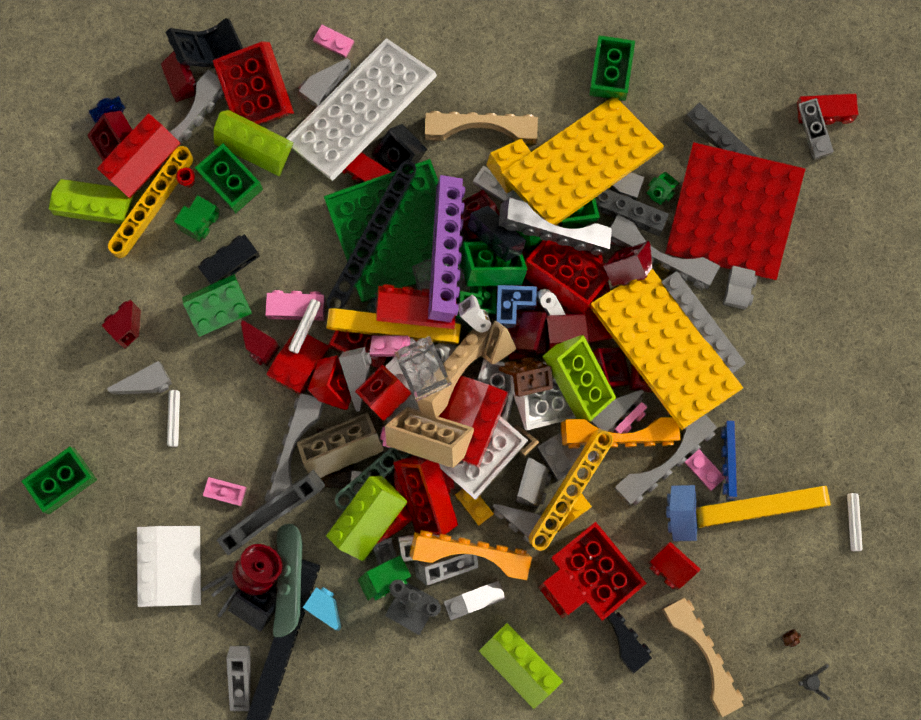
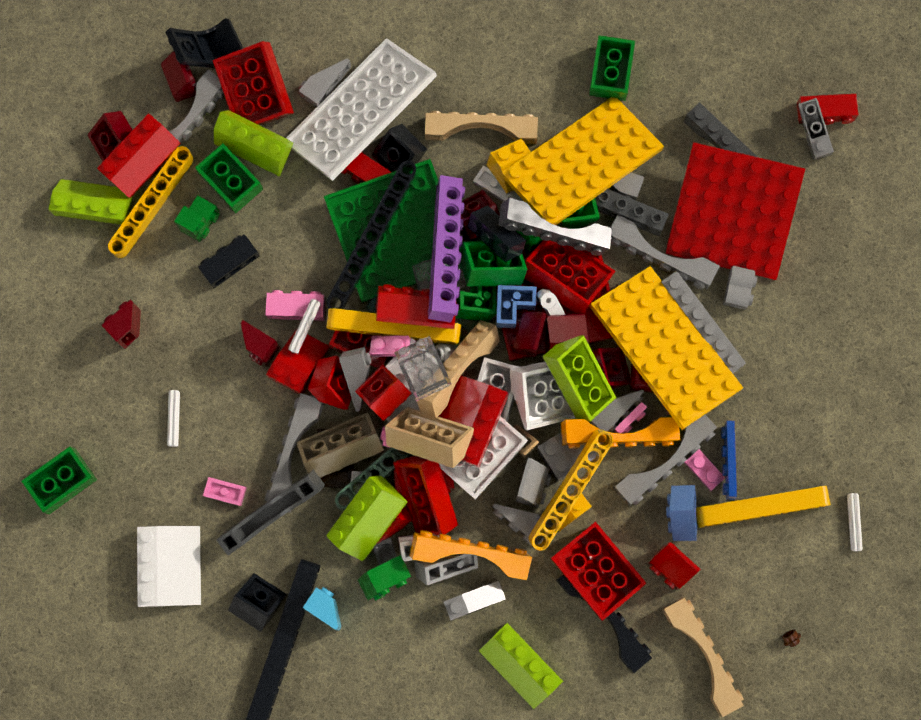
clear blue piece [89,96,126,123] -> none
light grey slope [107,361,172,394] -> none
red cone [176,167,195,188] -> none
green brick [182,274,252,337] -> none
dark grey plant [201,570,240,617] -> none
light grey slope [226,646,251,711] -> none
dark red wheel [232,544,282,595] -> none
sand green piece [273,524,302,637] -> none
bright pink plate [313,25,354,58] -> none
dark grey piece [385,580,441,635] -> none
yellow plate [455,489,494,526] -> none
white leg [458,295,491,332] -> none
tan slope [482,321,516,364] -> none
reddish brown bracket [498,358,553,397] -> none
red slope [538,568,587,619] -> none
dark red slope [604,241,652,286] -> none
green brick [646,171,679,205] -> none
dark grey plant [798,664,830,700] -> none

